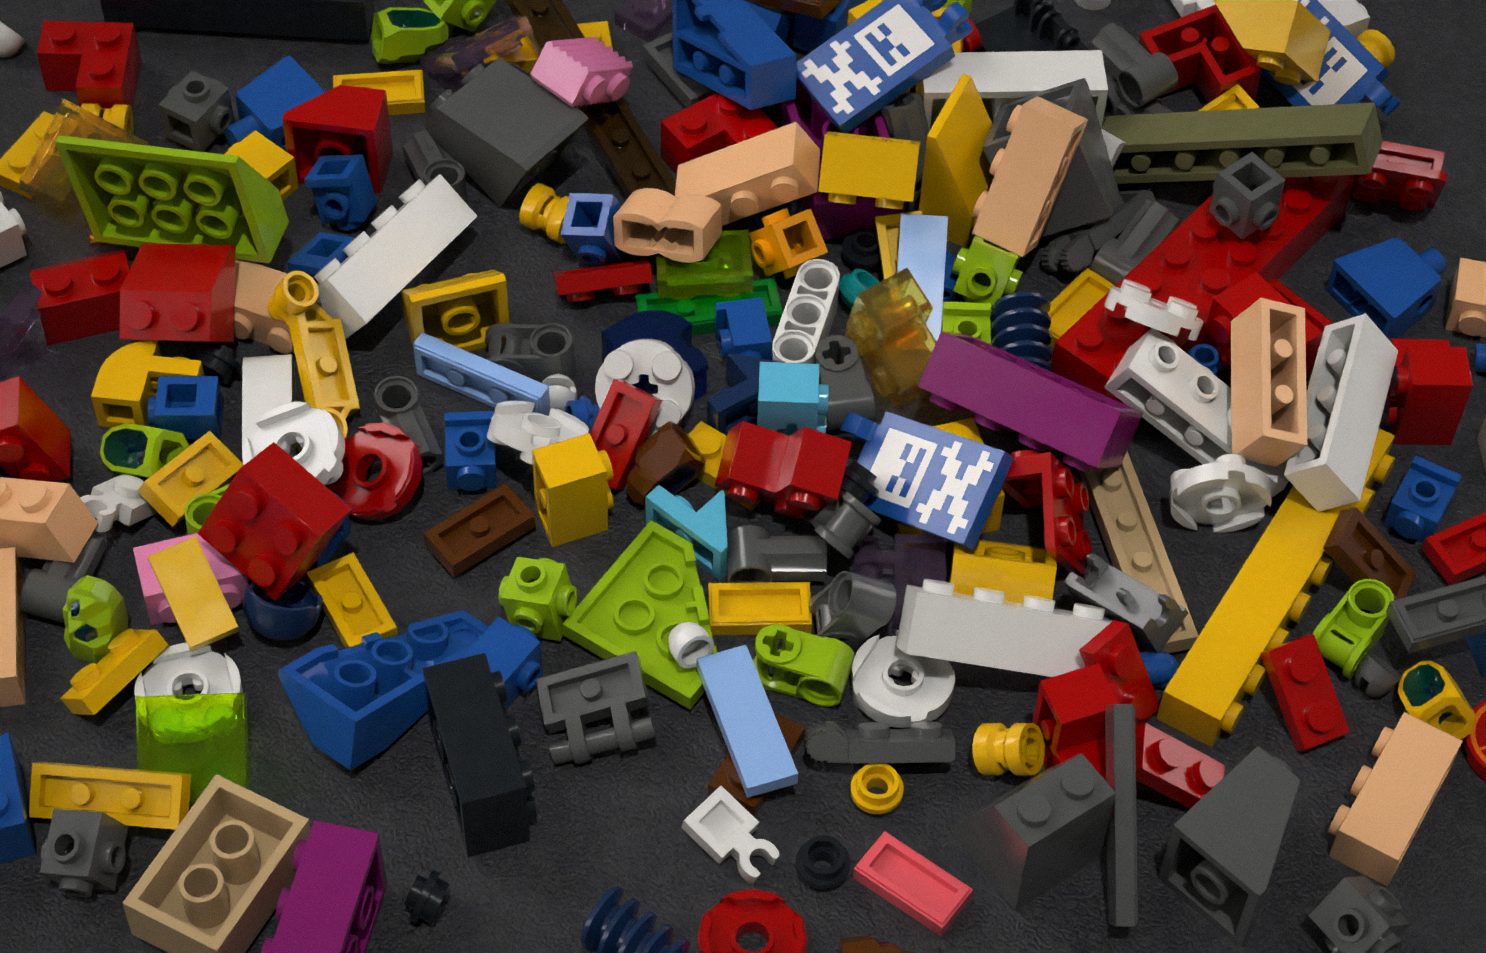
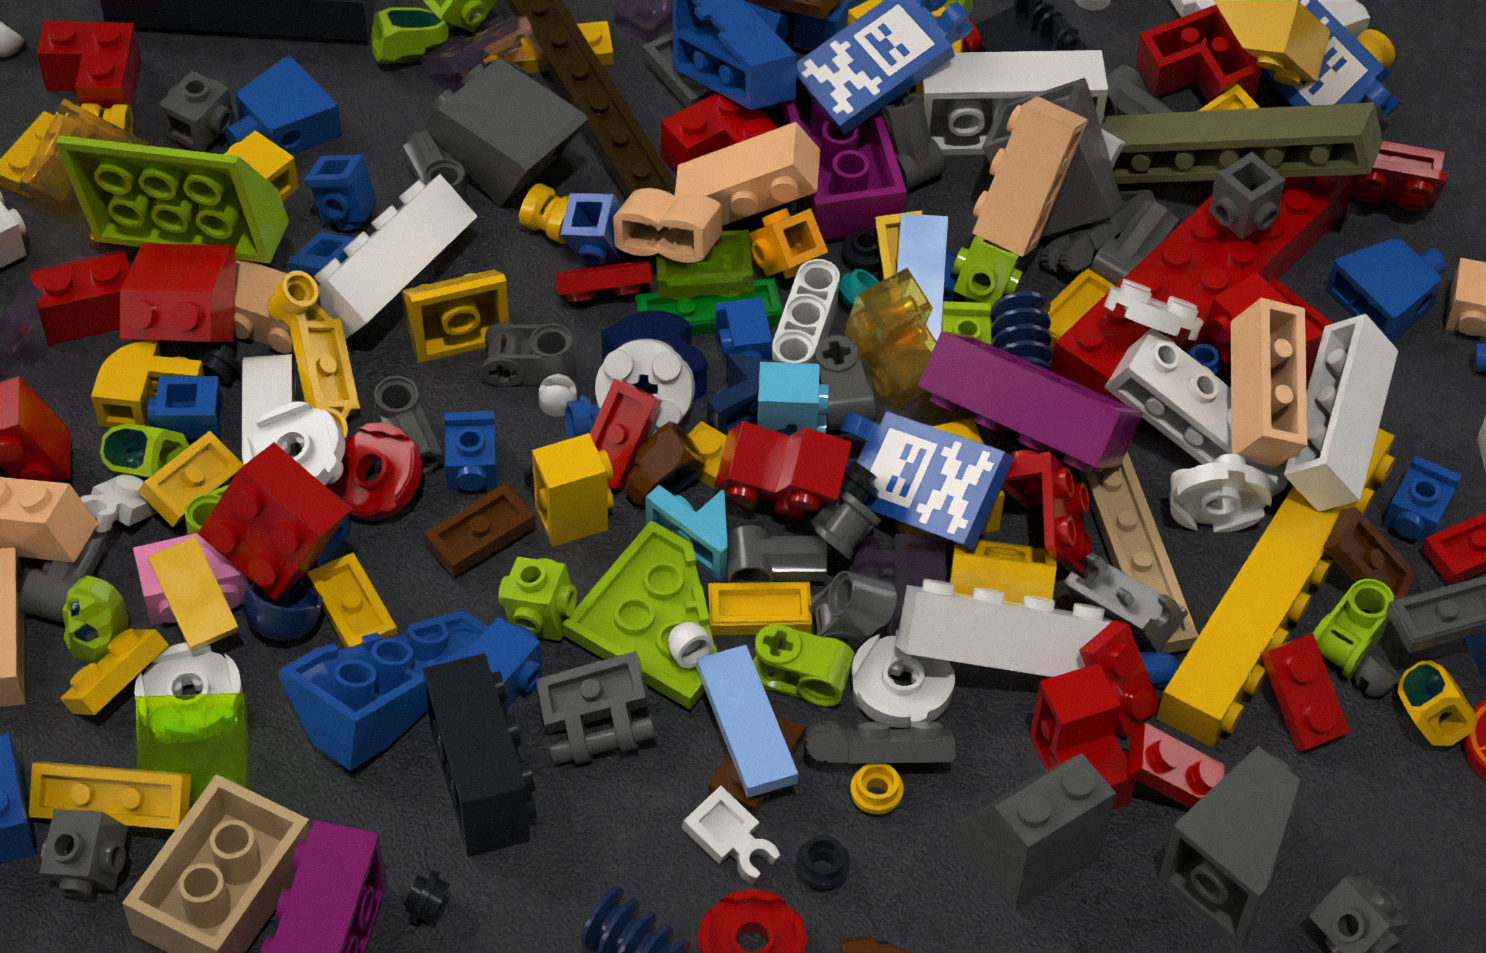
red slope [282,85,393,193] -> none
yellow tile [333,69,426,115] -> none
light blue tile [413,332,550,416] -> none
white plate [487,401,589,465] -> none
bright pink brick [530,37,633,108] -> none
yellow slope [818,131,921,209] -> none
coral tile [852,831,973,937] -> none
yellow slope [919,73,994,248] -> none
yellow wheel [972,723,1045,776] -> none
dark grey piece [1090,23,1178,108] -> none
dark grey tile [1105,704,1138,927] -> none
light nougat brick [1328,712,1463,887] -> none
red brick [1382,338,1473,445] -> none

